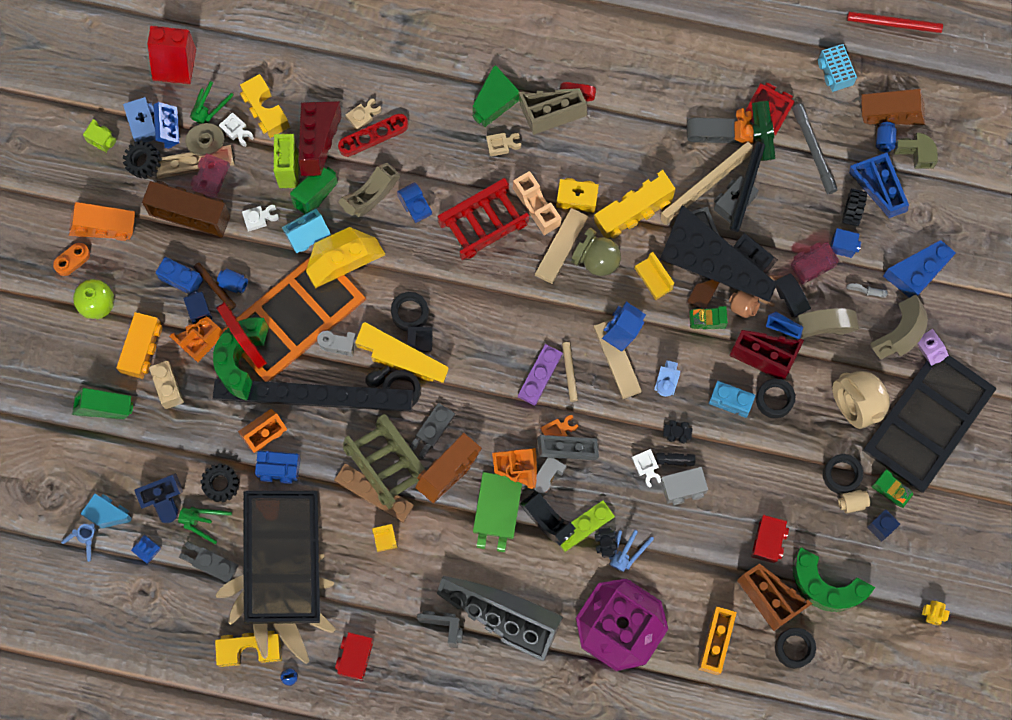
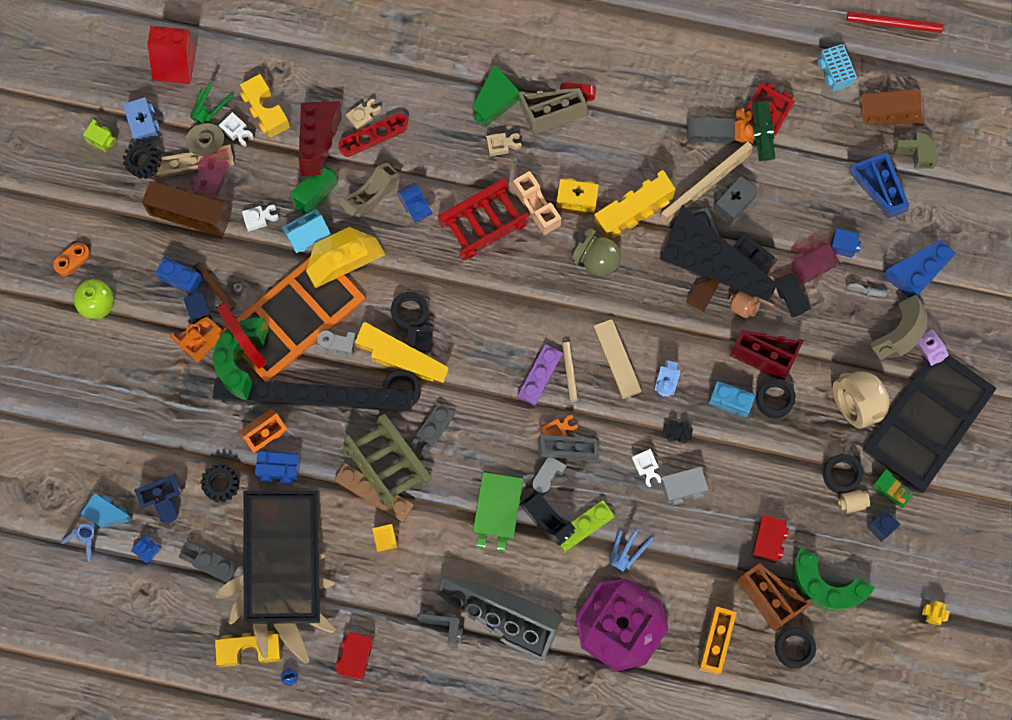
orange wedge [69,202,135,241] -> none
green slope [72,388,133,419] -> none
light orange brick [116,312,162,379] -> none
tan brick [149,361,184,409] -> none
blue bracket [154,102,180,149] -> none
green plant [178,507,232,544] -> none
blue brick [217,268,248,294] -> none
lime window [274,134,299,188] -> none
black cylinder [365,365,391,388] -> none
dark orange wedge [415,433,482,504] -> none
orange slope [492,448,537,489] -> none
tan tile [535,208,588,284] -> none
black piece [595,527,618,558] -> none
blue brick [602,301,646,352] -> none
yellow panel [634,252,674,300] -> none
black axle [656,452,696,466] -> none
green leg [689,306,728,329] -> none
black axle [729,142,765,232] -> none
blue piece [766,312,803,339] -> none
dark tan arch [787,308,859,340] -> none
dark grey piece [792,104,838,194] -> none
black tyre [842,188,867,226] -> none
blue brick [876,122,897,152] -> none

